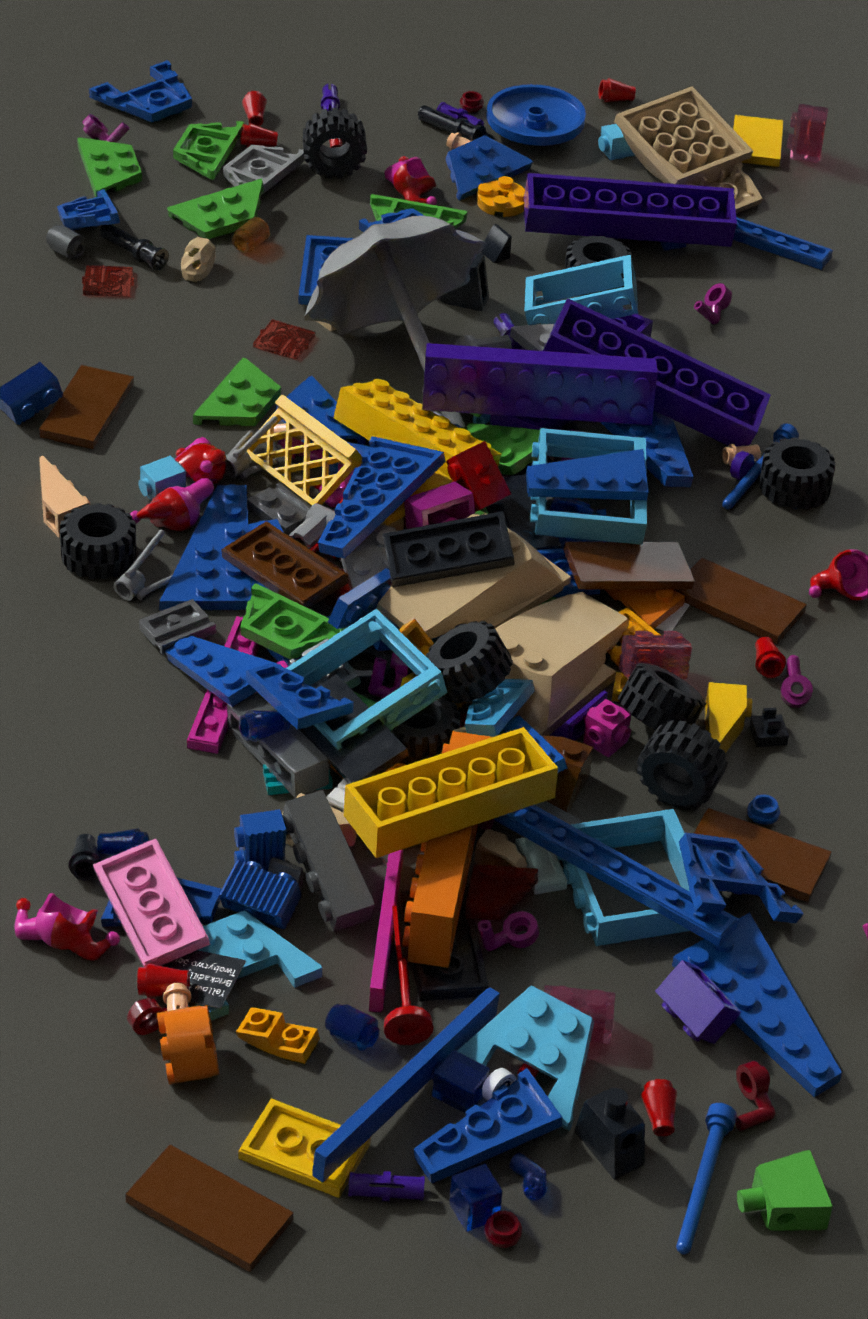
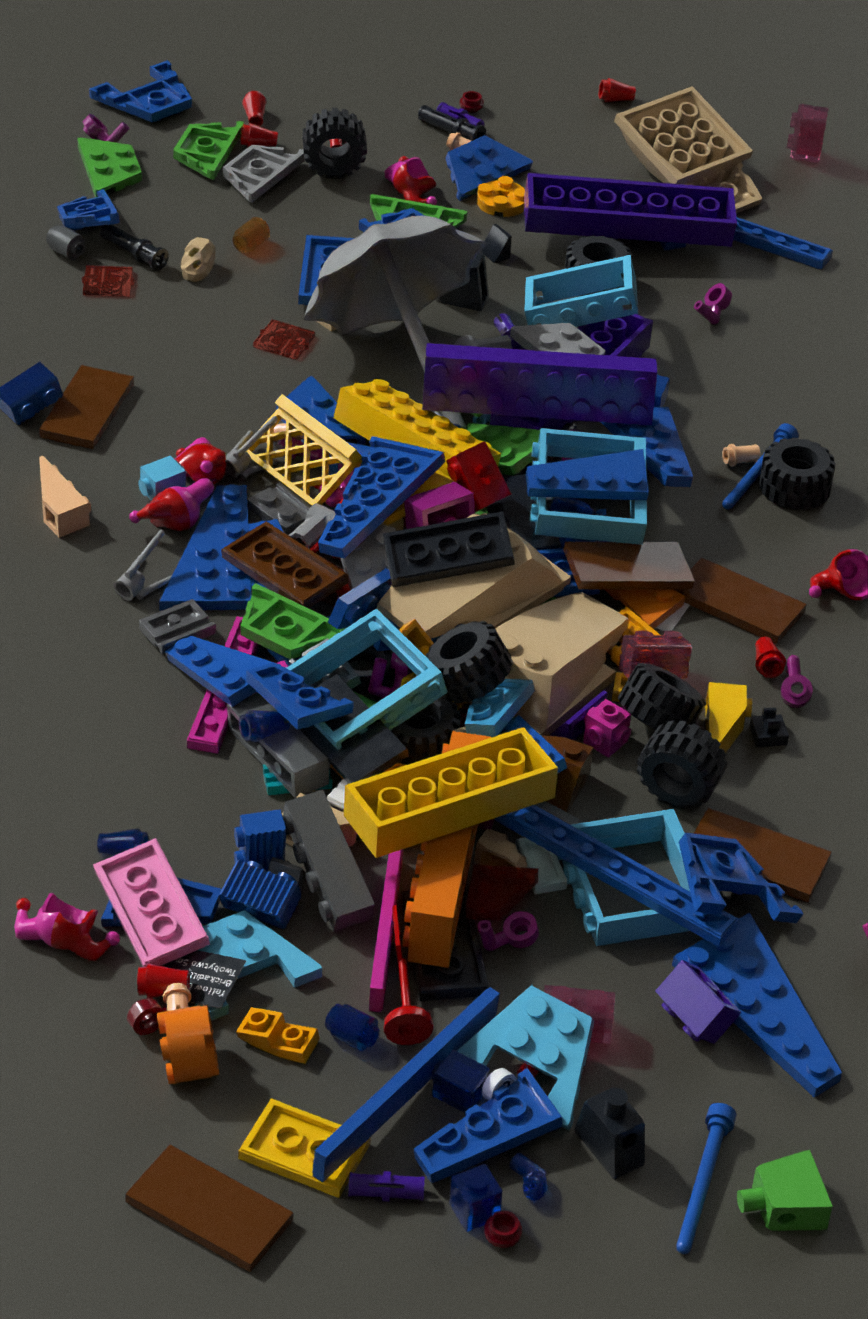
black tyre [60,503,136,579] -> none
black cone [68,834,102,881] -> none
bright green wing [167,179,264,239] -> none
bright green wing [193,358,281,426] -> none
dark purple pin [321,84,340,111] -> none
blue dish [487,85,586,146] -> none
dark purple brick [543,298,771,446] -> none
medium azure brick [598,124,635,160] -> none
red cone [641,1079,677,1136] -> none
dark purple tile [730,451,754,480] -> none
yellow tile [733,115,783,167] -> none
dark red plate [735,1061,776,1131] -> none
blue plate [747,794,780,825] -> none

